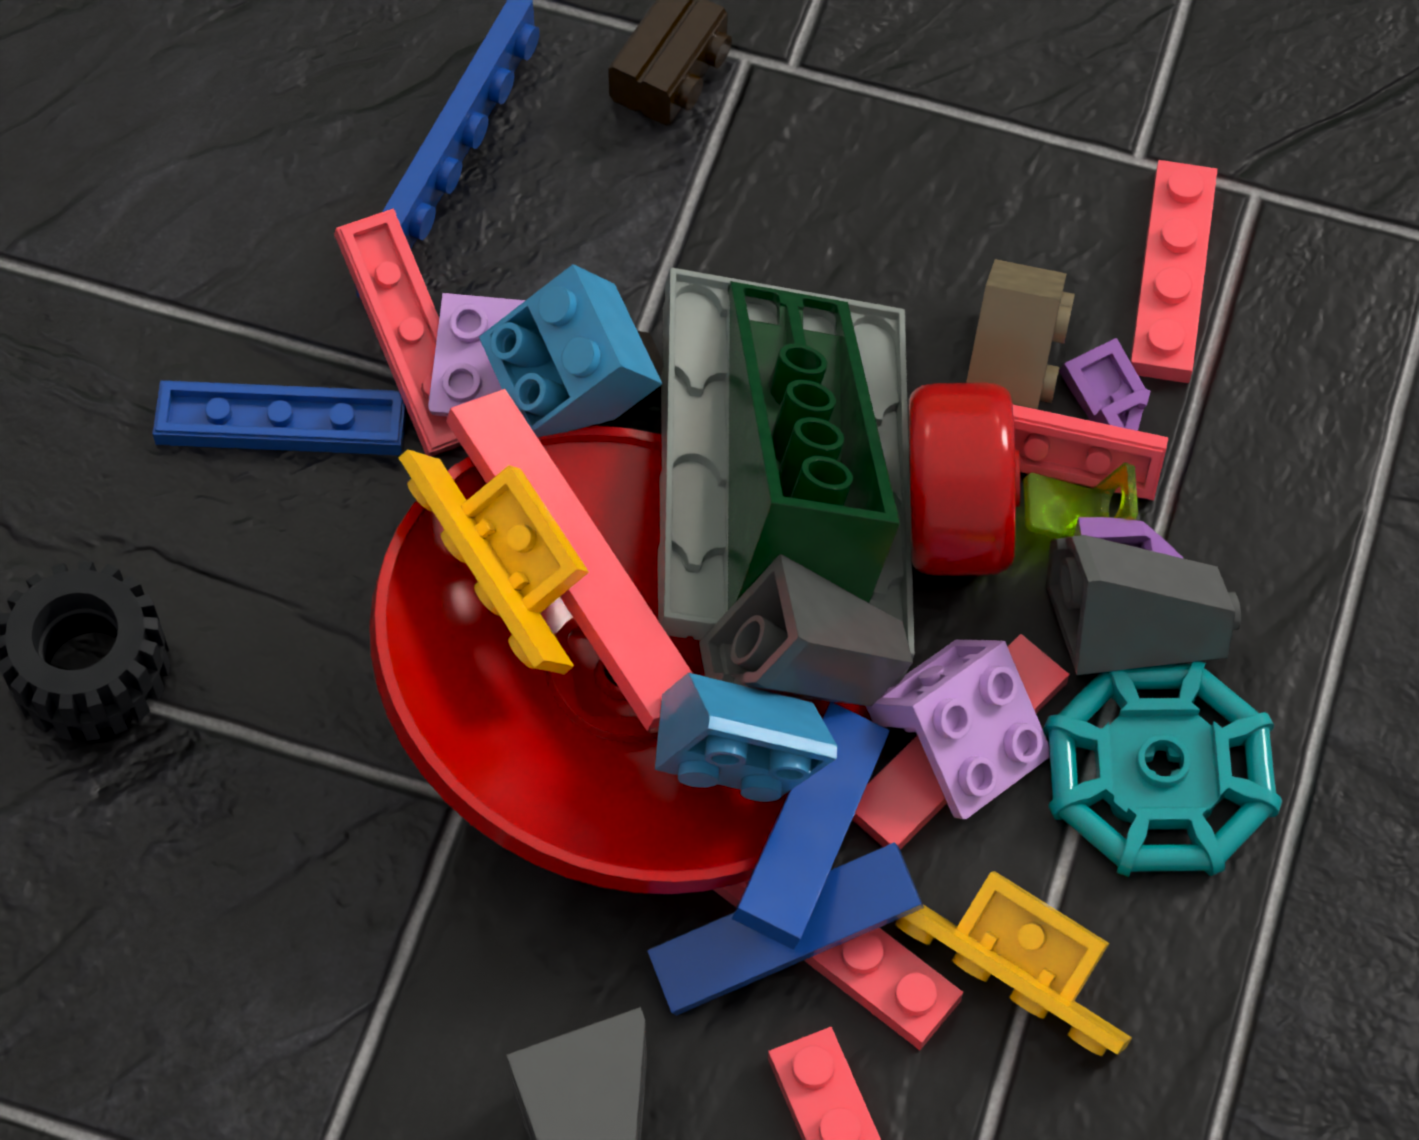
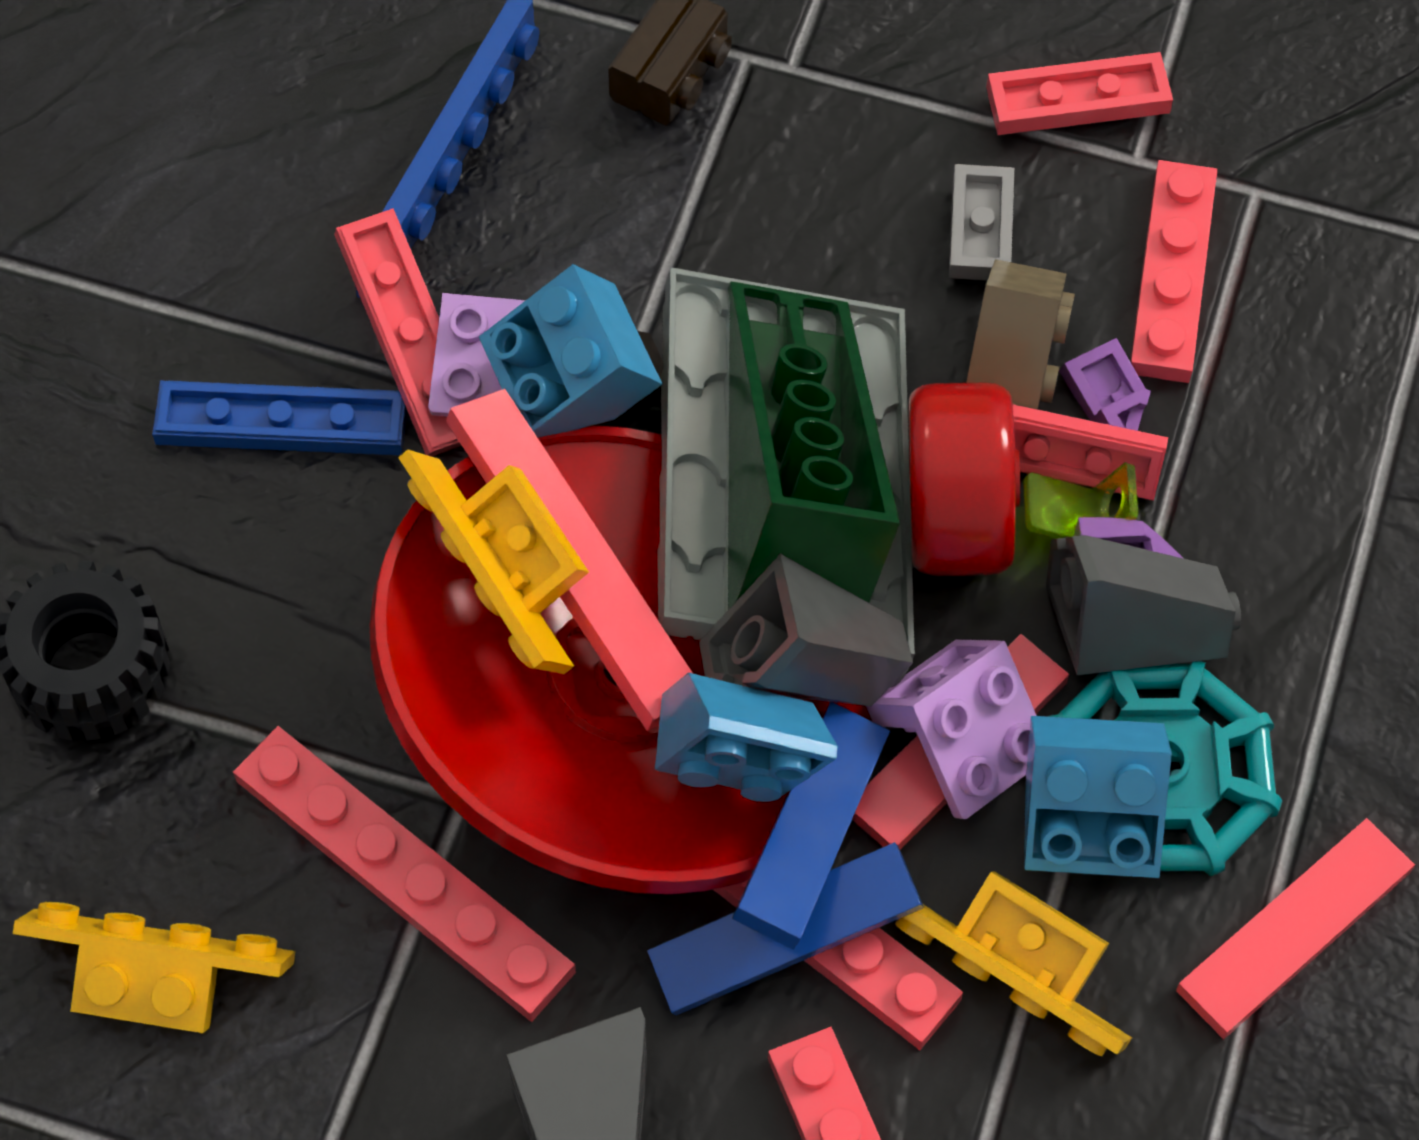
none -> yellow bracket [13,902,296,1033]
none -> coral plate [233,726,576,1022]
none -> light grey plate [949,164,1015,280]
none -> coral plate [986,52,1173,135]
none -> dark azure slope [1024,716,1172,878]
none -> coral tile [1176,818,1415,1040]

